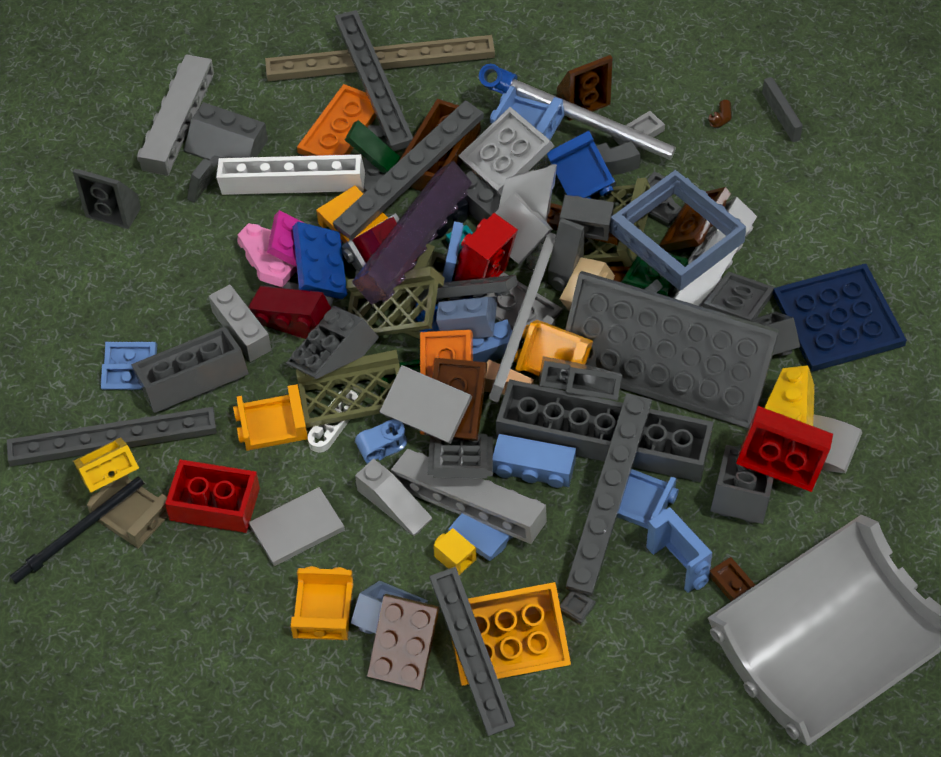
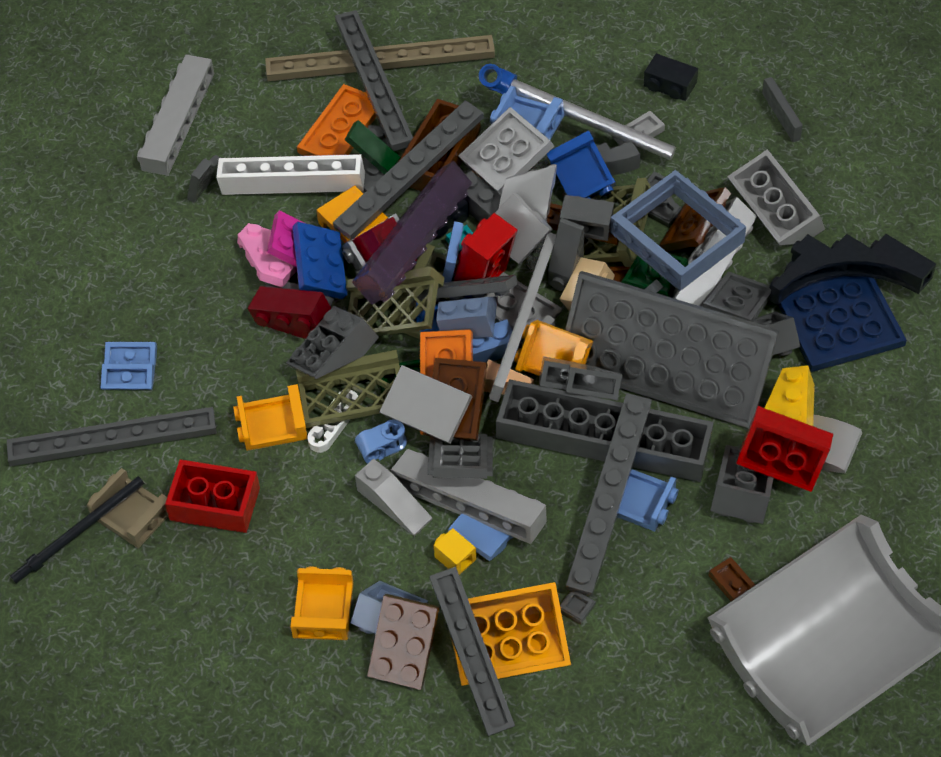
dark grey slope [73,168,141,229] -> none
yellow window [73,437,139,493] -> none
dark grey slope [131,327,249,413] -> none
dark grey slope [184,102,268,160] -> none
light grey brick [209,285,271,362] -> none
light grey tile [249,487,345,566] -> none
medium blue brick [493,434,576,488] -> none
reddish brown slope [557,55,613,121] -> none
medium blue panel [646,507,712,593] -> none
reddish brown arm [708,100,732,128] -> none
none -> black brick [644,53,698,101]
none -> light grey slope [727,149,825,245]
none -> black arch [769,234,936,305]

